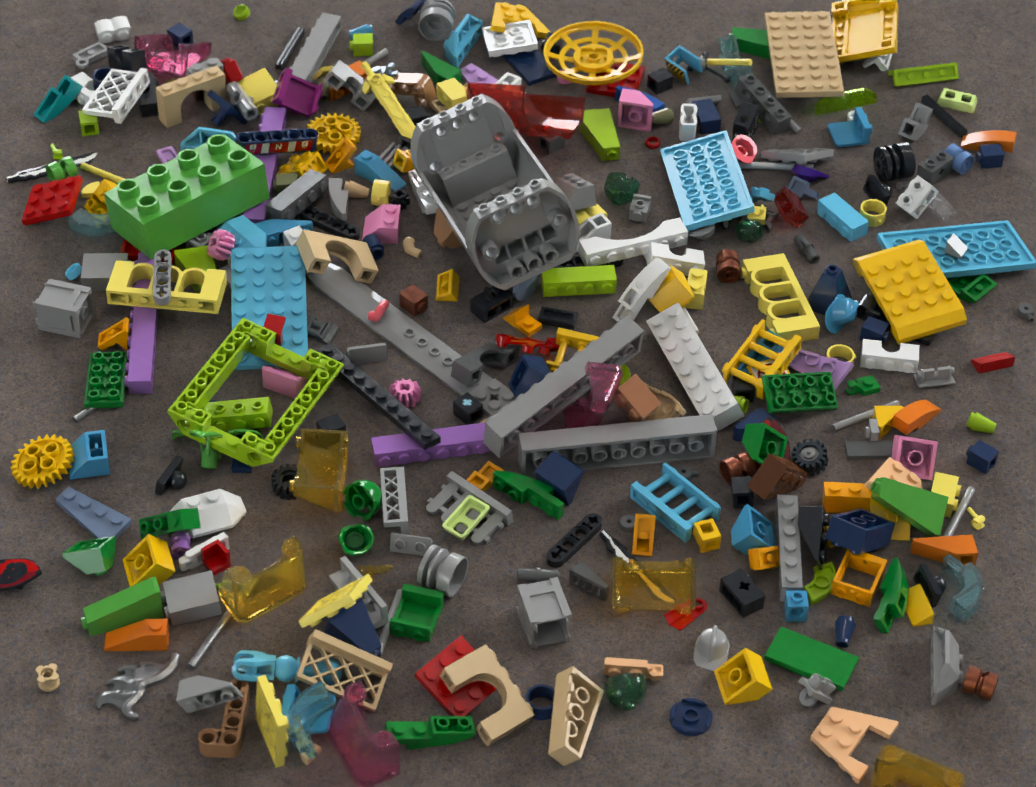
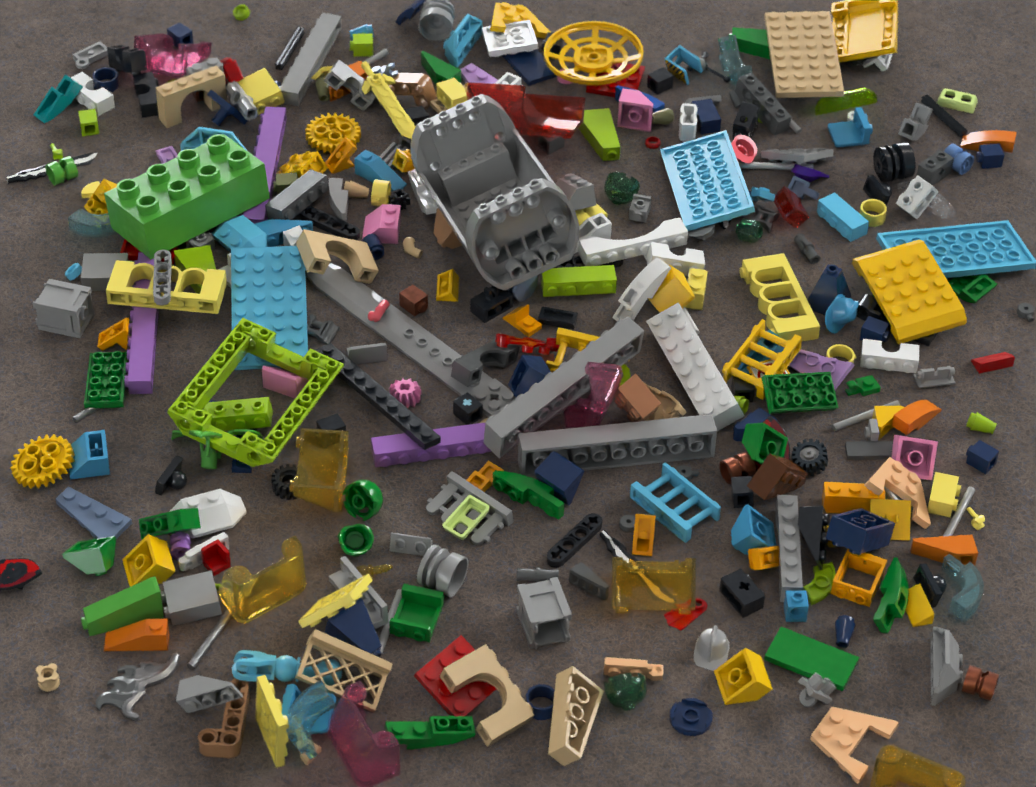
red plate [21,175,83,225] -> none
light yellow bar [80,162,124,183] -> none
white fence [82,68,150,124] -> none
white brick [94,16,132,44] -> none
bright pink gear [207,229,236,261] -> none
dark blue beam [235,128,319,155] -> none
red panel [263,314,286,346] -> none
magenta panel [272,68,324,118] -> none
light grey fence [380,467,409,535] -> none
yellow brick [693,519,722,553] -> none
light yellow bar [707,59,752,66] -> none
copper wheel [715,249,741,283] -> none
light yellow tile [747,204,767,225] -> none
bright green slope [871,477,949,537] -> none
lime fence [888,62,959,87] -> none
slope [944,234,968,259] -> none

